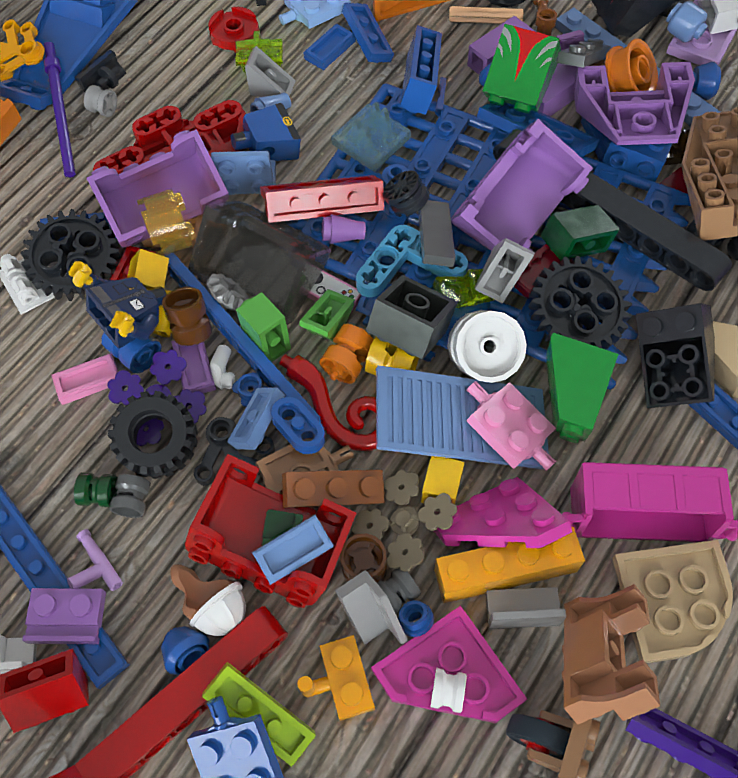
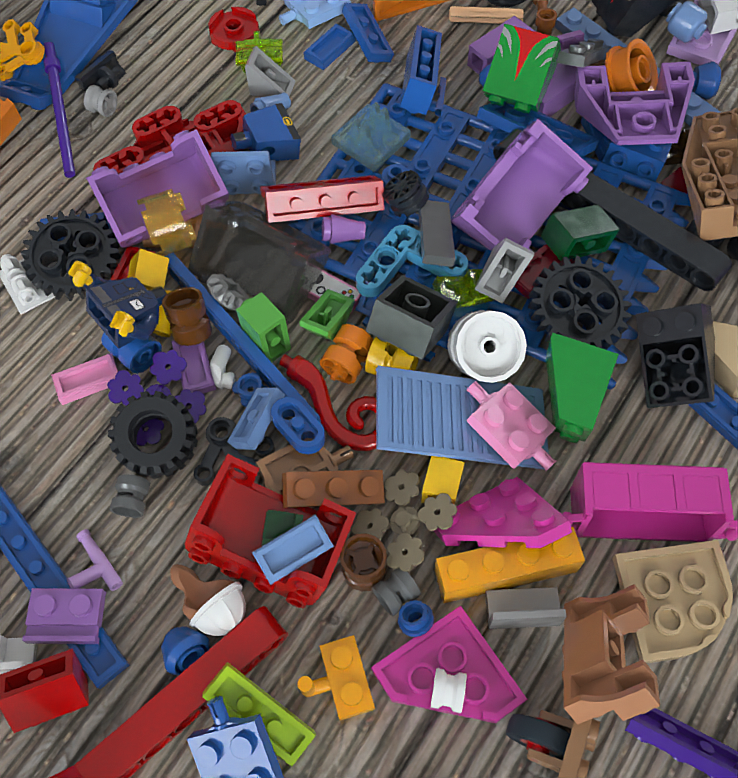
dark green wheel [74,472,117,508] -> none
light grey panel [335,570,408,645] -> none

